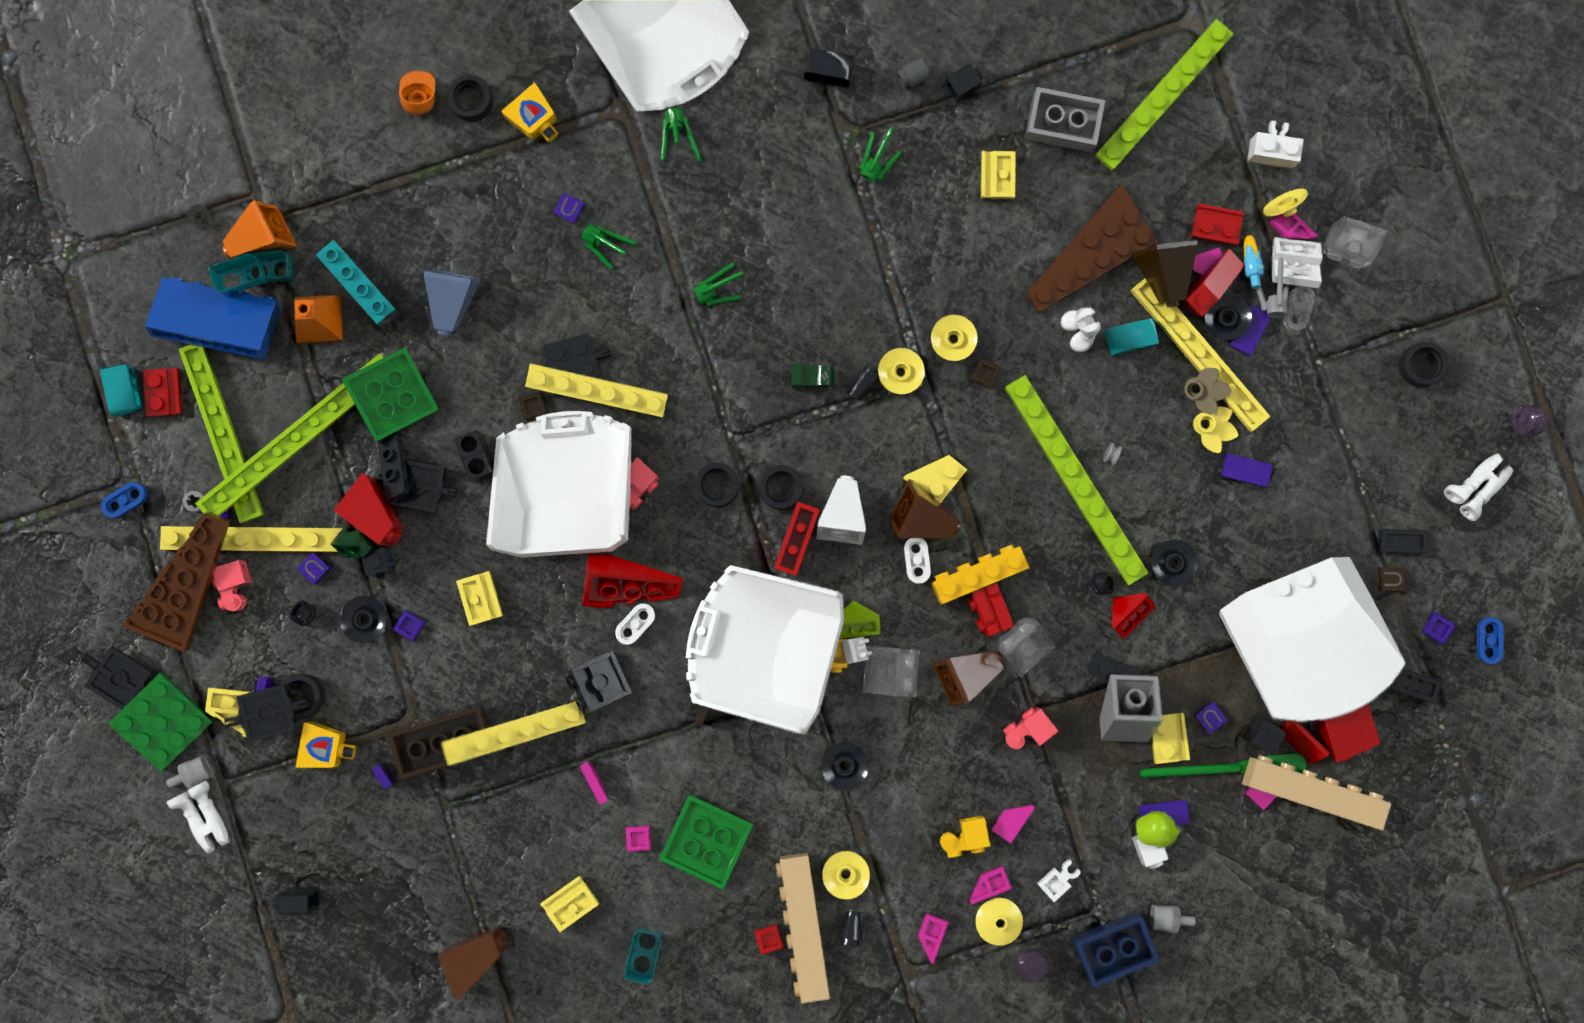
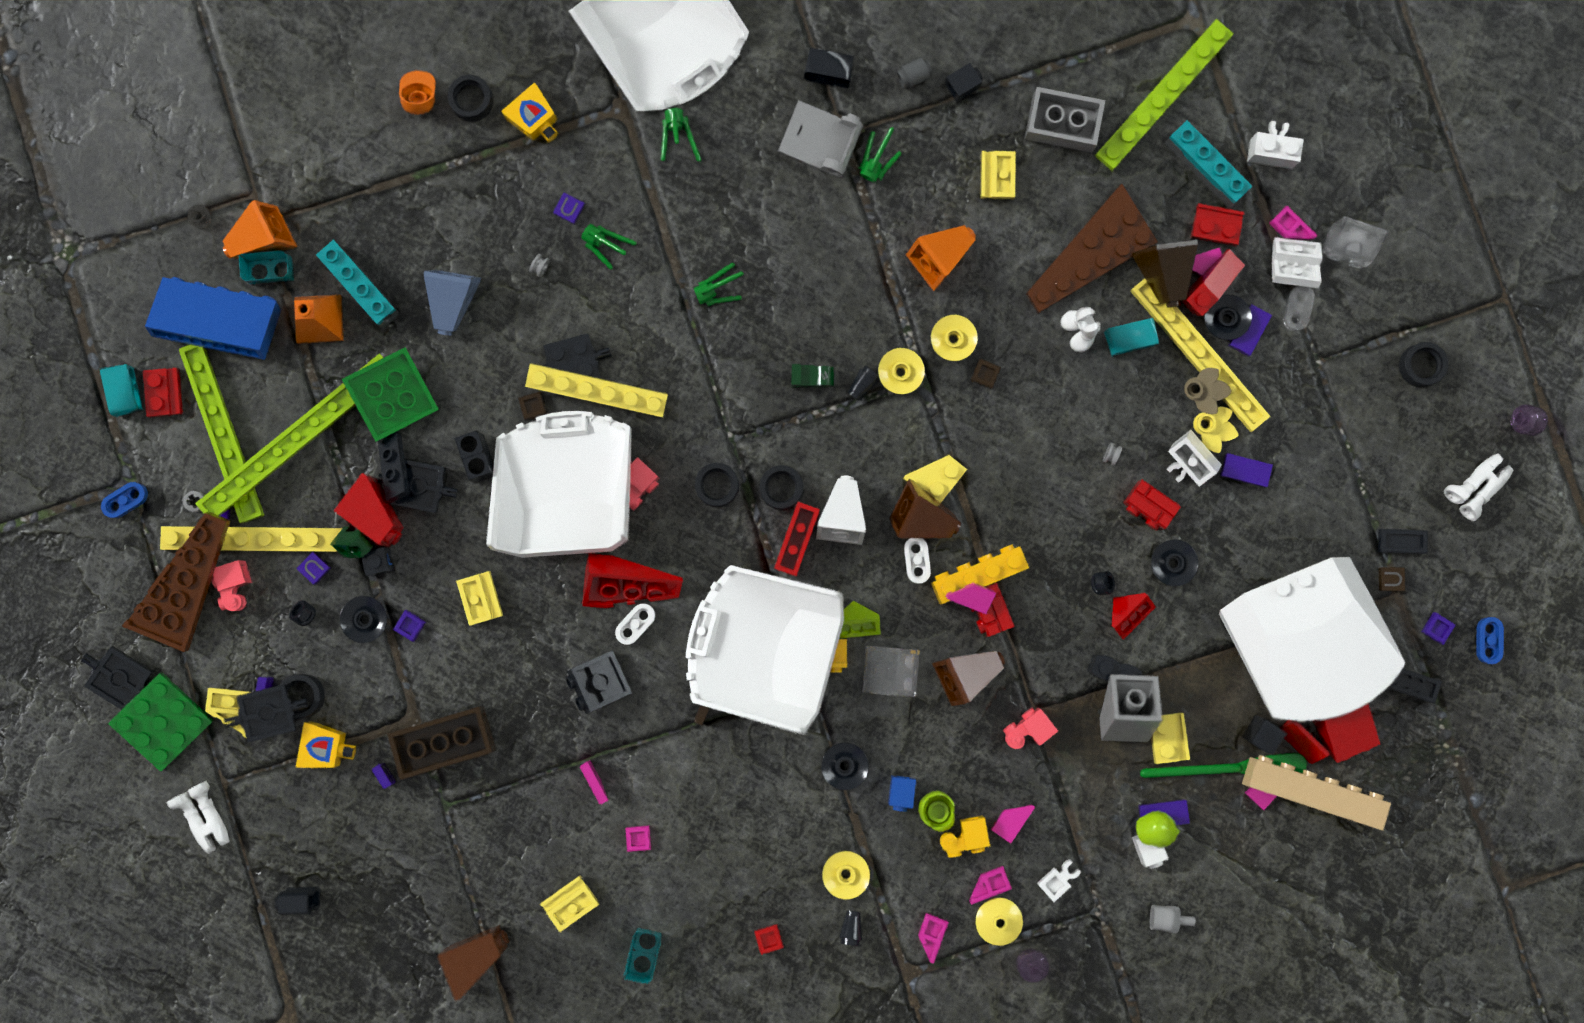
light grey piece [166,755,213,789] -> none
teal piece [208,254,267,296] -> none
light yellow plate [441,701,586,765] -> none
green plate [659,794,753,889] -> none
tan brick [776,852,830,1003] -> none
white tile [842,637,872,664] -> none
clear slope [997,617,1056,678] -> none
lime plate [1005,375,1148,586] -> none
dark blue brick [1071,911,1160,988] -> none
dark purple tile [1193,701,1228,735] -> none
medium azure piece [1244,235,1264,289] -> none
light grey plant [1256,257,1289,318] -> none
light yellow dish [1263,189,1308,217] -> none
none -> light grey bush [529,254,550,278]
none -> light grey door [778,100,863,177]
none -> blue brick [888,775,916,812]
none -> orange slope [906,225,976,291]
none -> lime hair [918,791,955,832]
none -> dark pink tile [946,583,996,614]
none -> red brick [1123,479,1181,531]
none -> teal piece [1165,120,1252,208]
none -> white brick [1167,430,1222,486]

